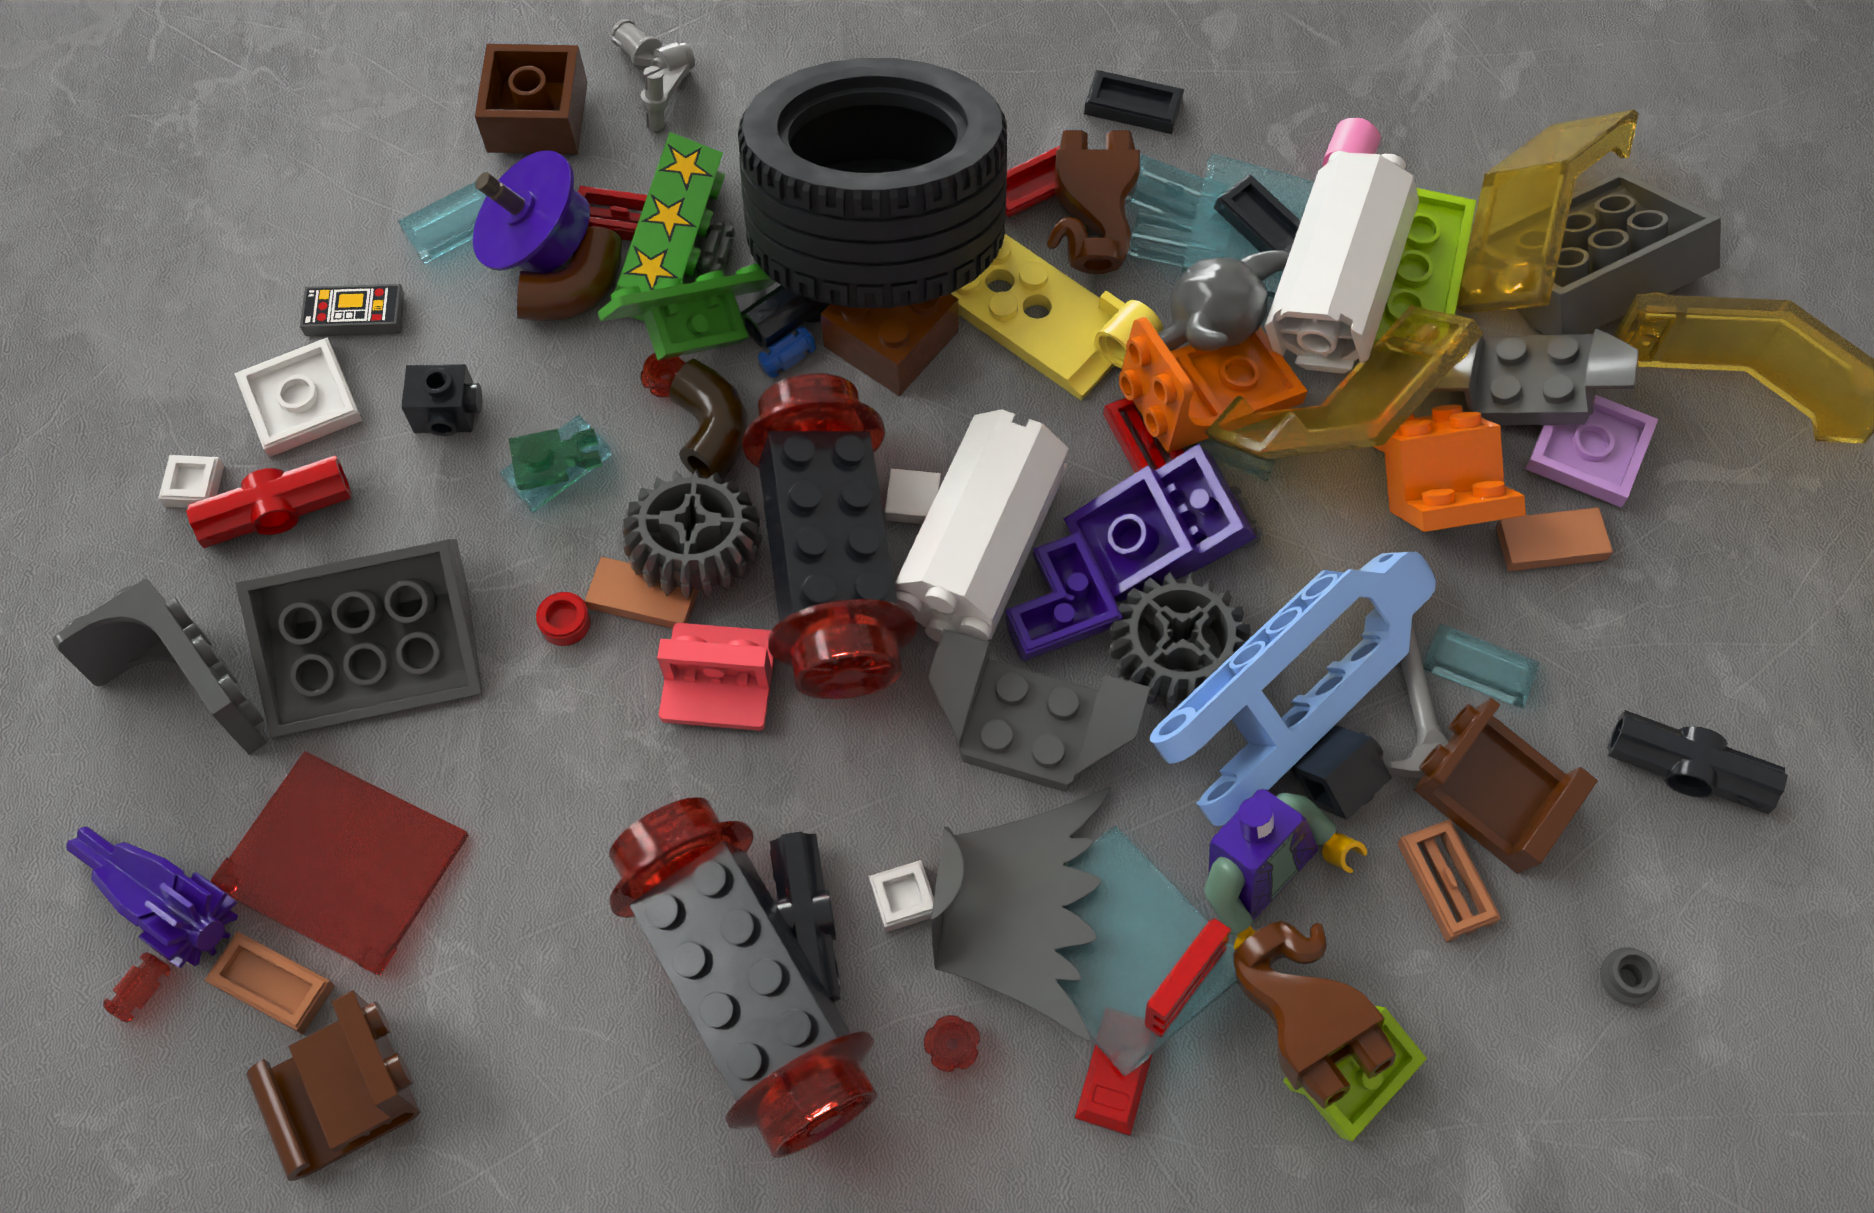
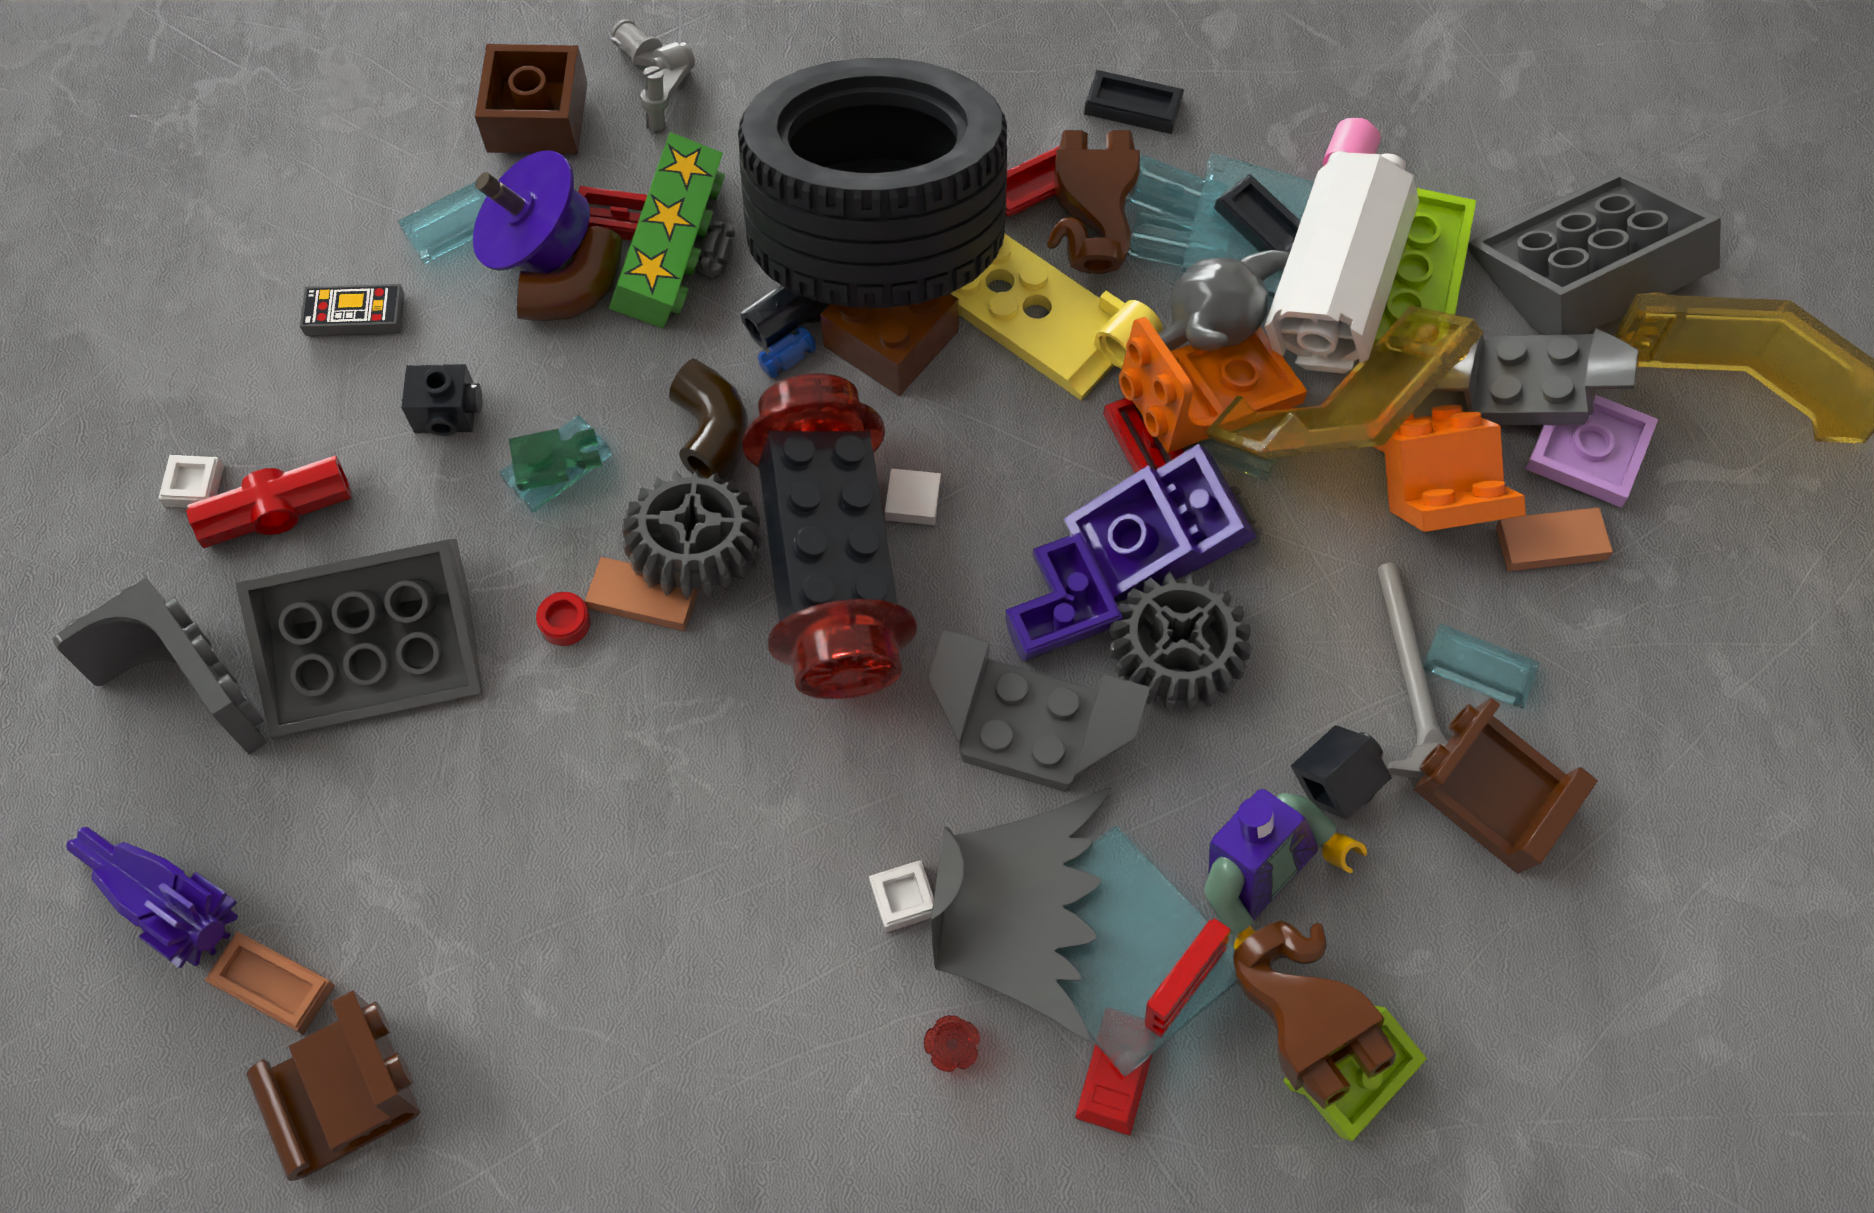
clear red piece [102,952,171,1023] -> none
clear red piece [211,751,469,975] -> none
white tile [234,337,363,458] -> none
bright green bracket [598,263,776,361] -> none
brick [609,797,877,1158] -> none
clear red plate [640,353,685,398] -> none
coral bracket [657,623,777,731] -> none
black piece [770,832,841,1002] -> none
white brick [894,409,1069,642] -> none
light blue piece [1150,551,1436,826] -> none
nougat tile [1397,819,1501,943] -> none
clear yellow windscreen [1456,109,1639,314] -> none
dark grey plate [1600,947,1660,1005] -> none
black piece [1607,710,1788,814] -> none

